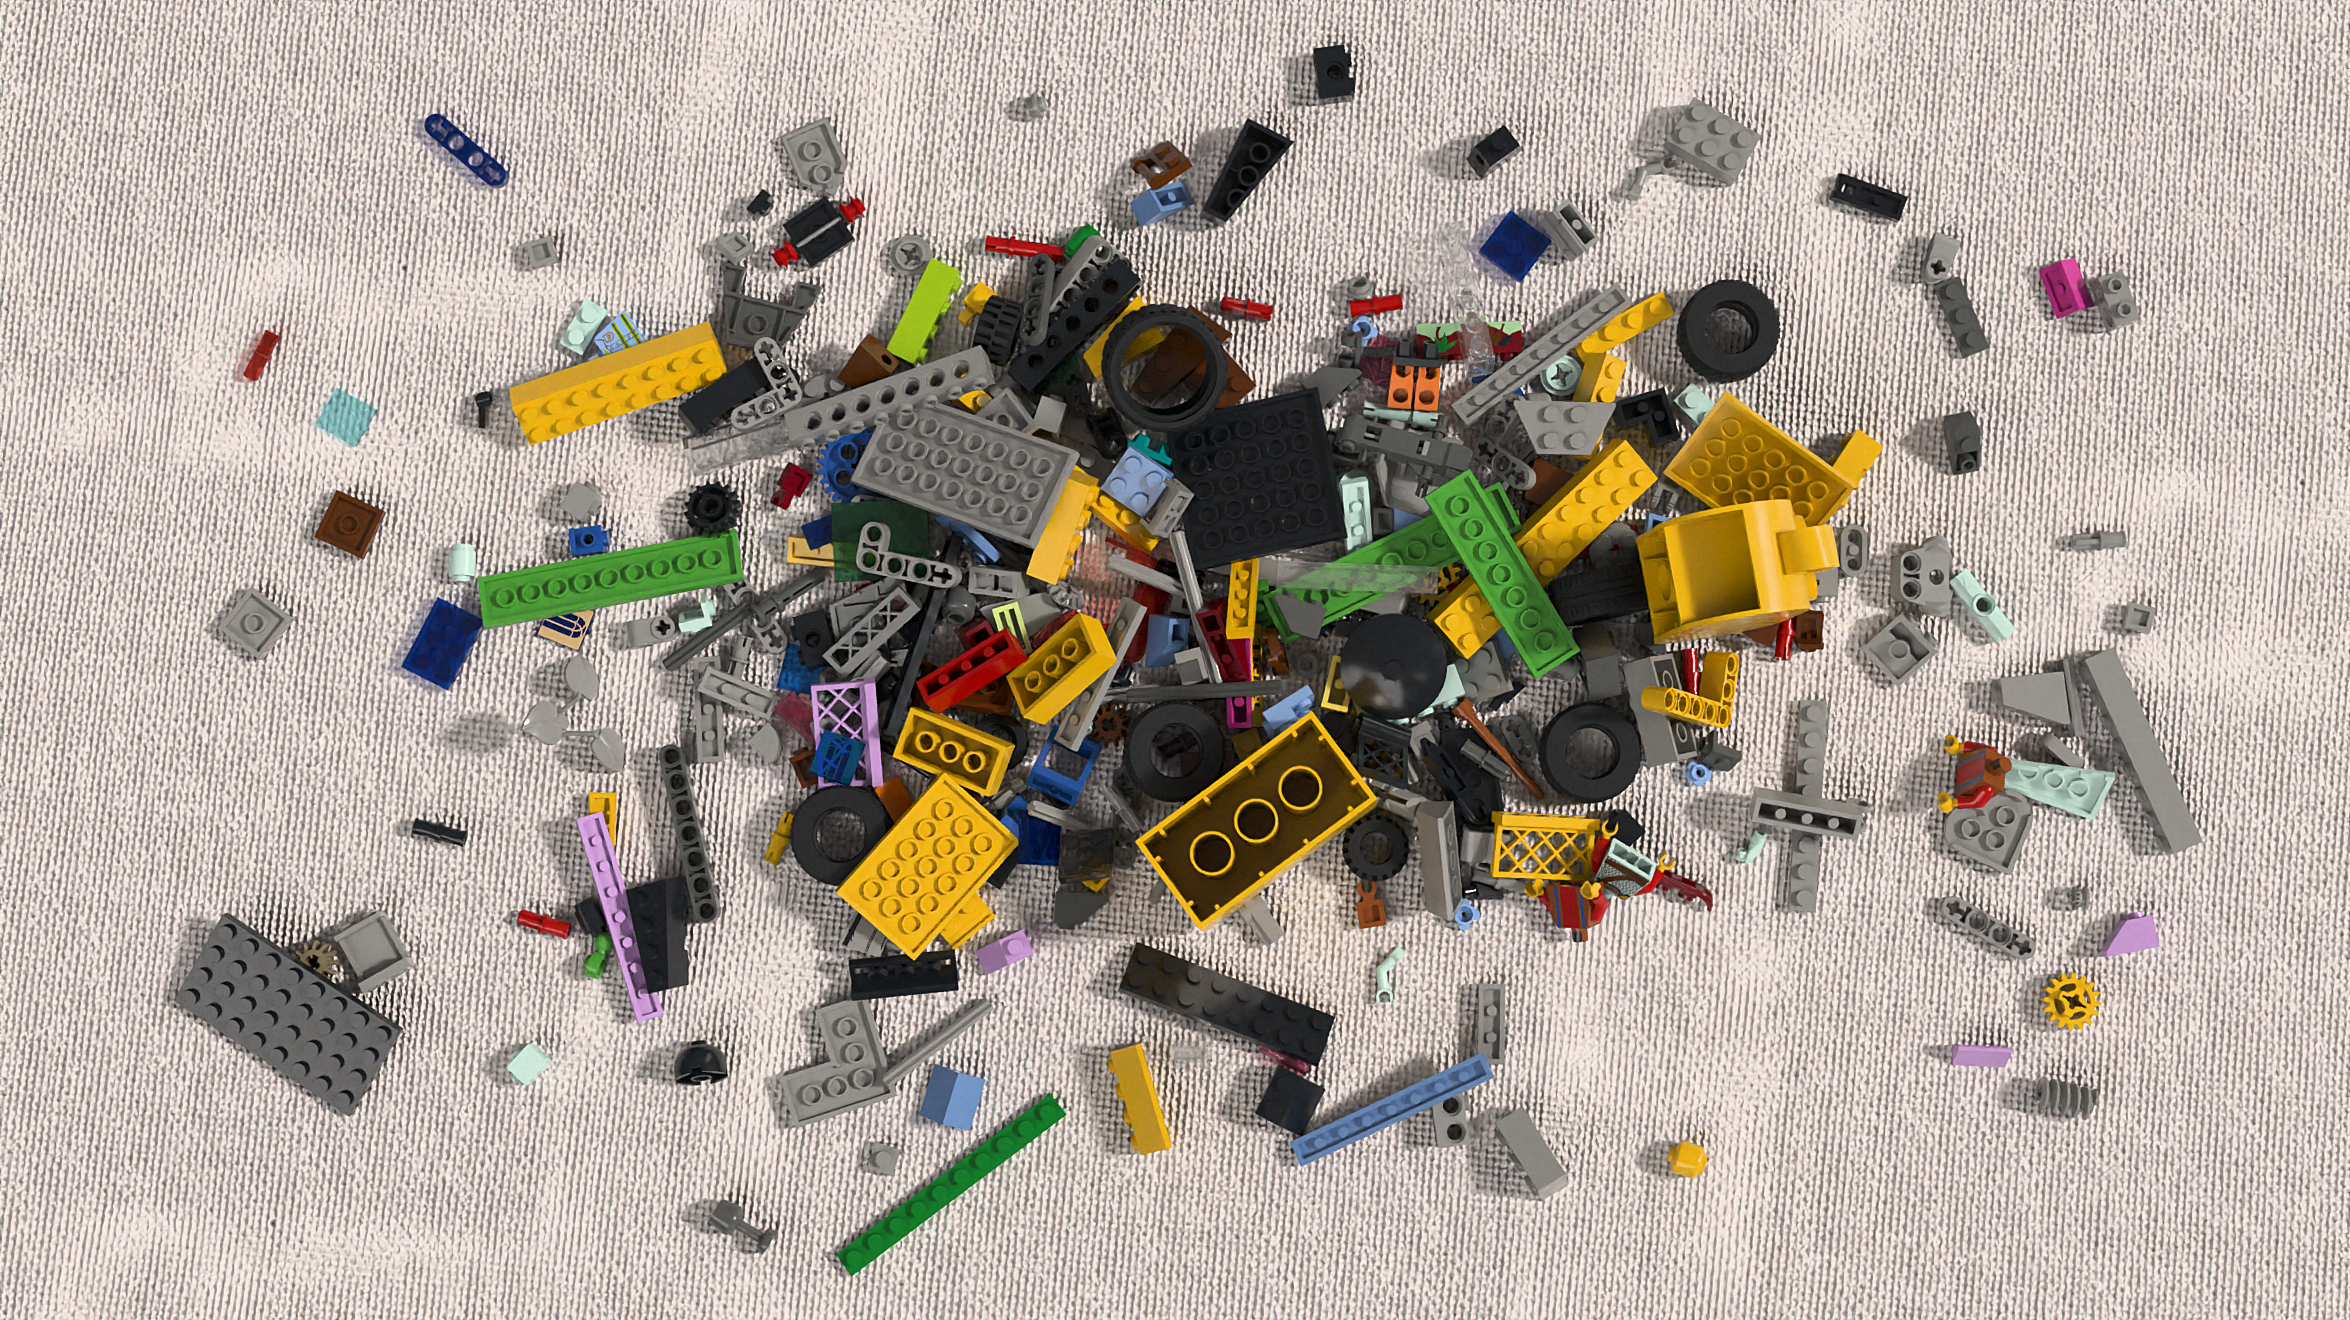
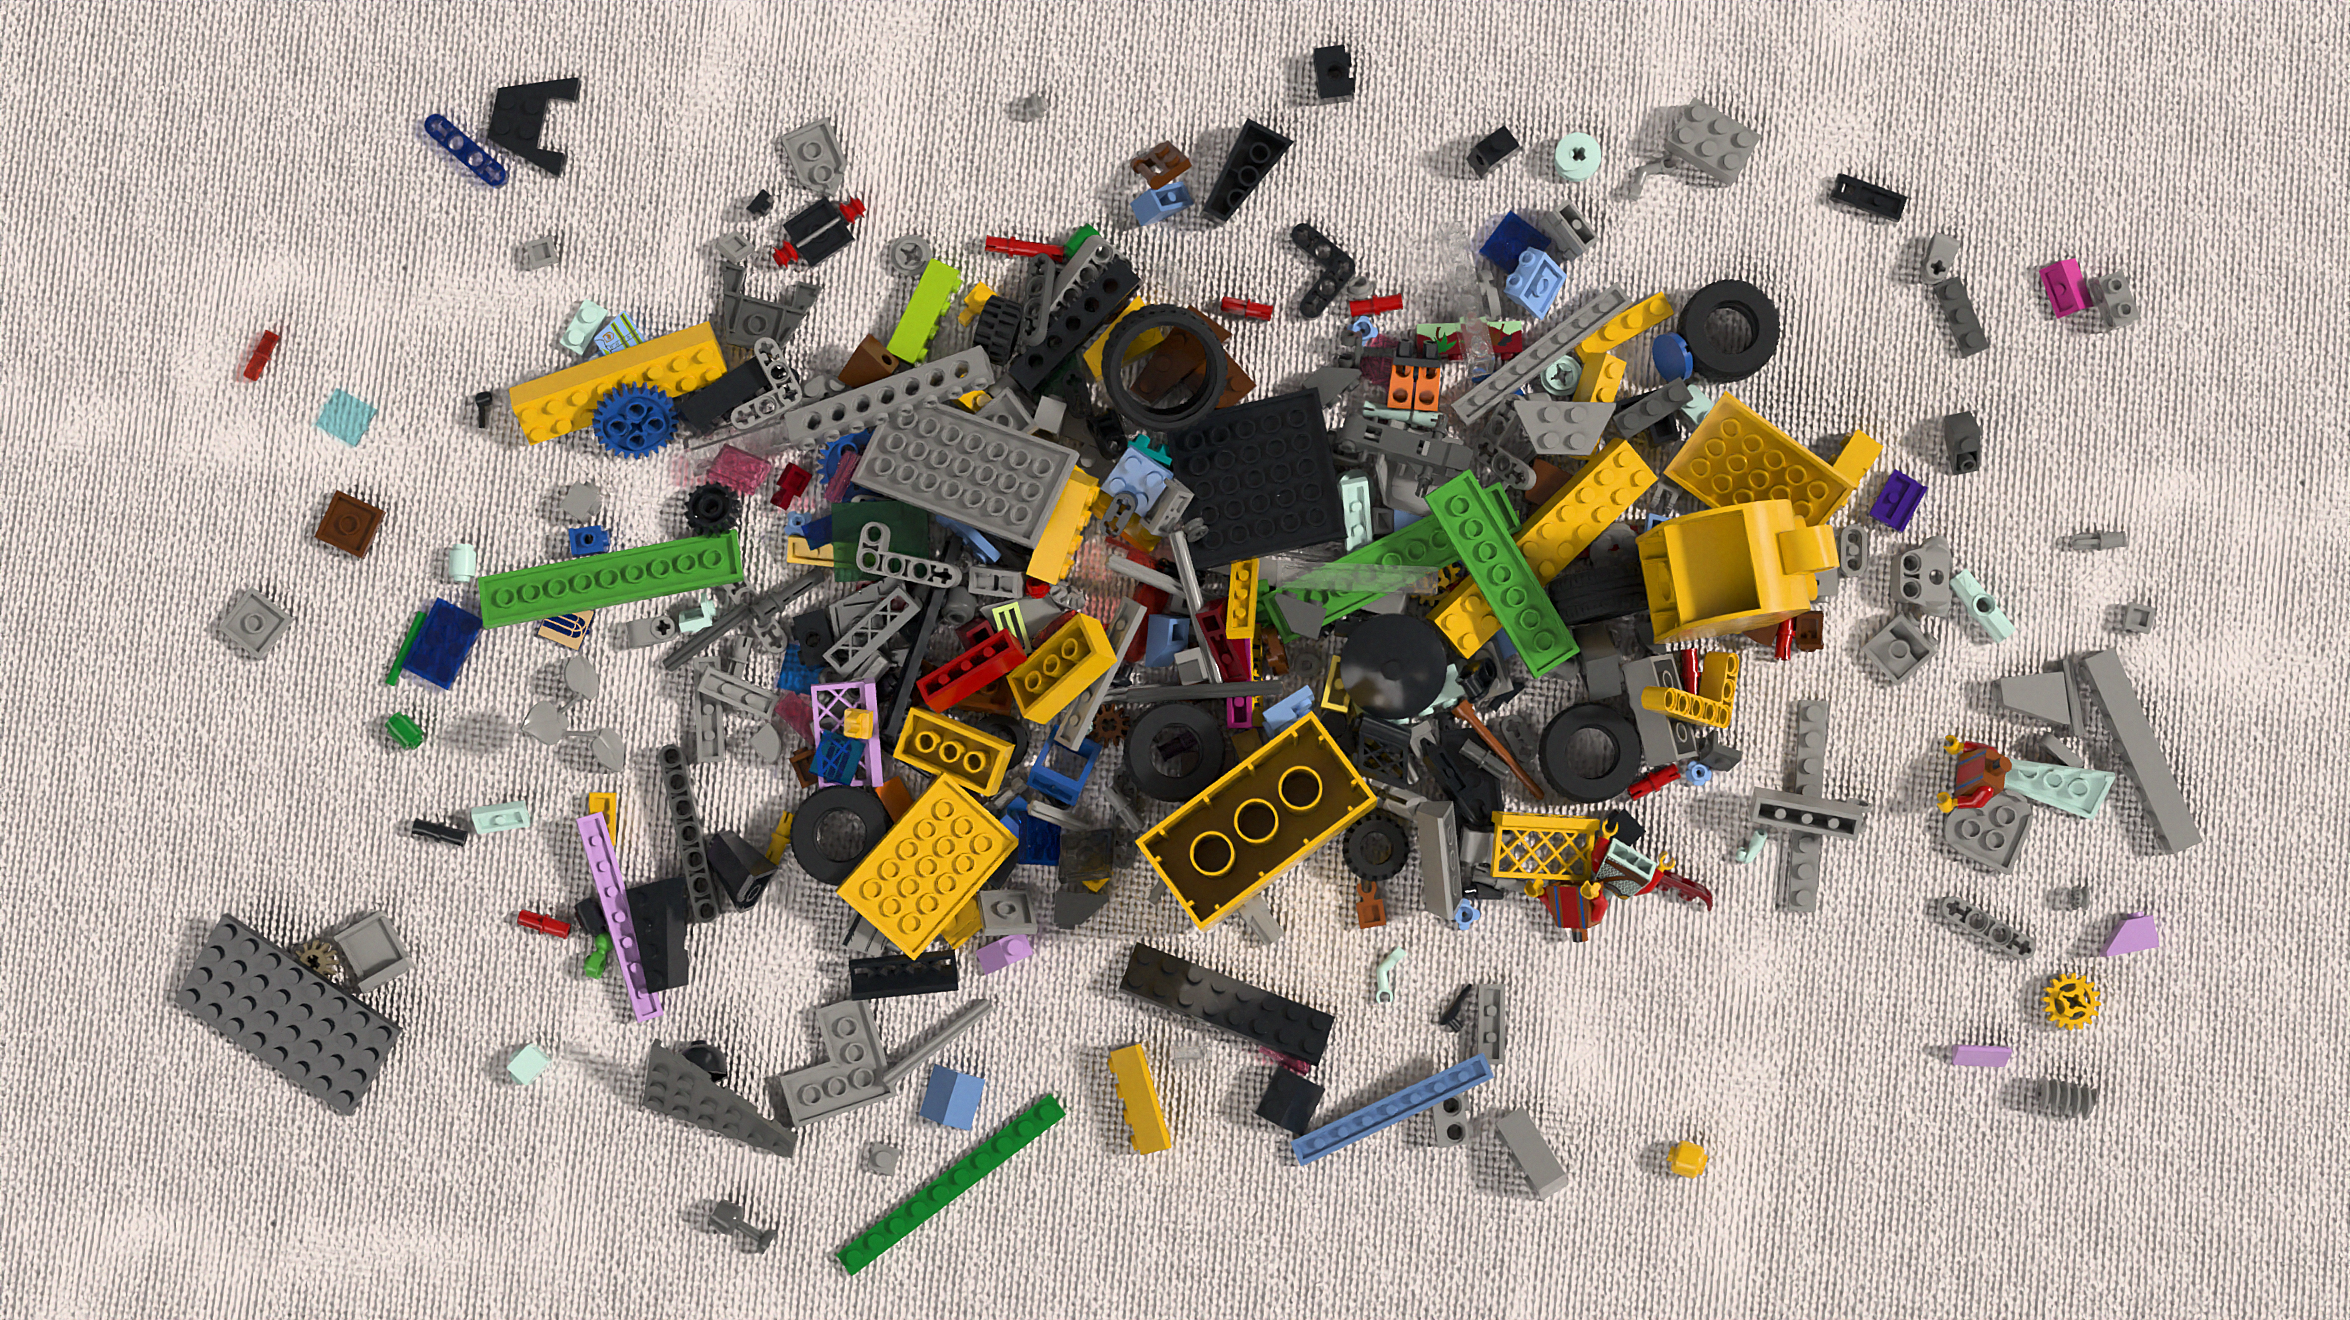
none -> green brick [384,712,424,751]
none -> green bar [385,611,427,686]
none -> light aqua plate [471,800,530,834]
none -> black wing [488,77,581,178]
none -> blue gear [592,381,679,459]
none -> dark grey wing [642,1038,799,1159]
none -> clear pink plate [706,443,772,496]
none -> black slope [706,830,779,913]
none -> light blue plate [784,511,813,537]
none -> clear pink plate [823,451,862,503]
none -> yellow tile [844,708,873,739]
none -> light grey plate [977,889,1038,936]
none -> red plate [1025,576,1050,599]
none -> black beam [1100,491,1138,538]
none -> clear plate [1154,259,1199,304]
none -> dark grey bush [1182,517,1209,542]
none -> black beam [1291,223,1356,321]
none -> black bar [1440,983,1472,1033]
none -> black piece [1455,657,1497,704]
none -> light grey plate [1472,269,1501,322]
none -> light blue plate [1503,247,1567,320]
none -> light aqua piece [1554,132,1601,182]
none -> dark grey plate [1612,377,1694,440]
none -> red pin [1627,763,1681,801]
none -> blue tile [1652,332,1693,383]
none -> dark purple plate [1867,469,1928,534]

